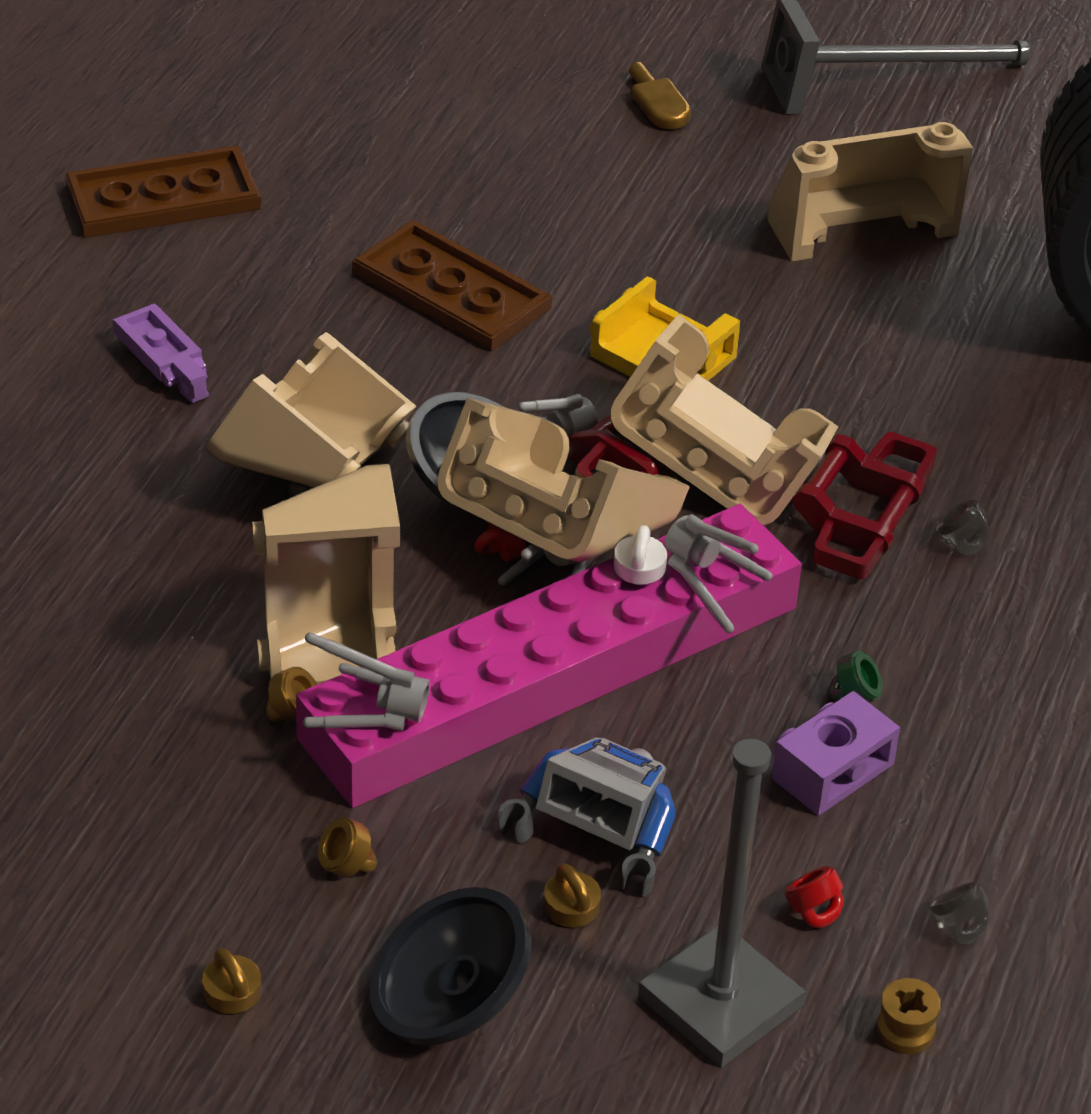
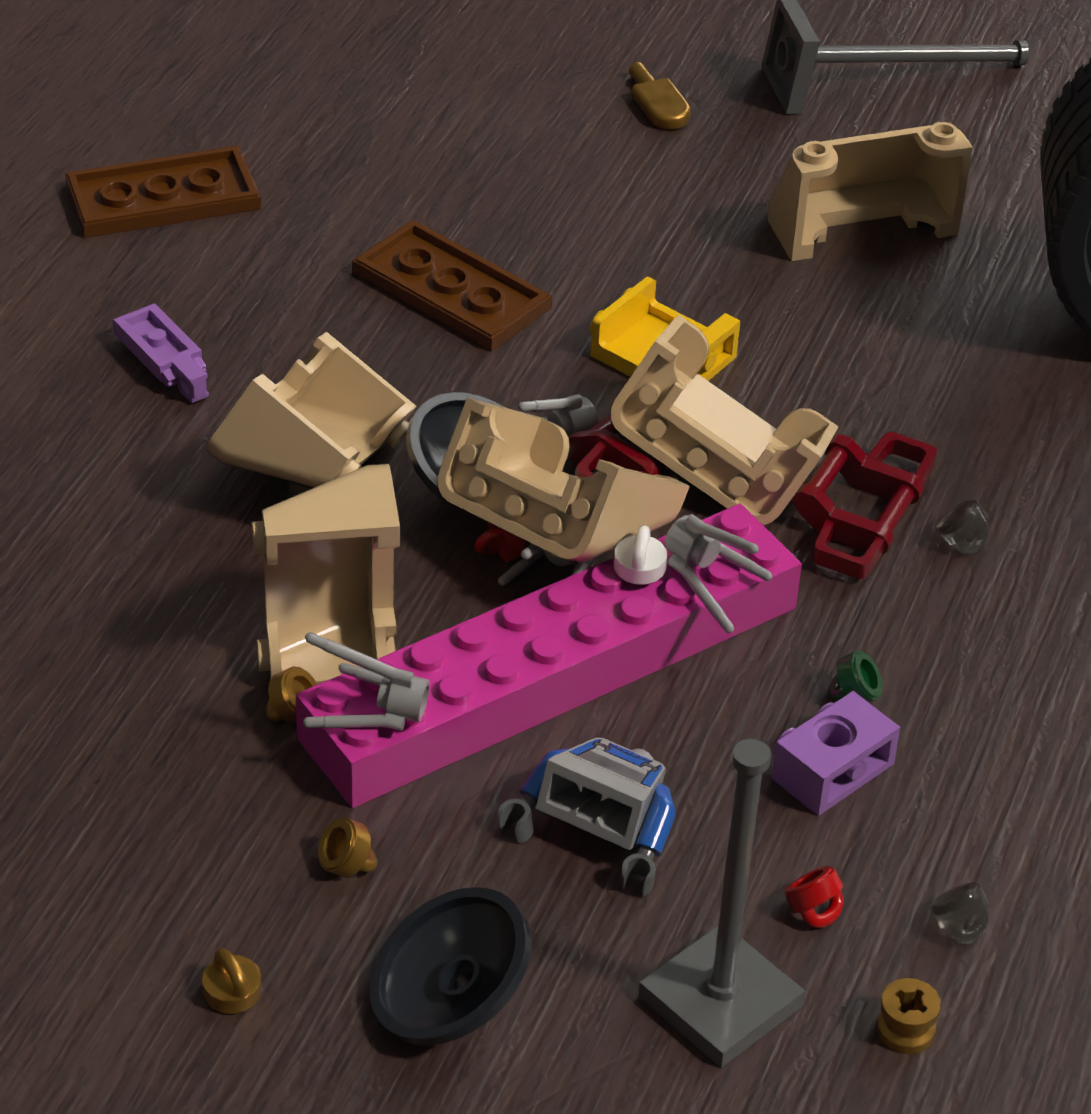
pearl gold tile [544,863,601,928] -> none

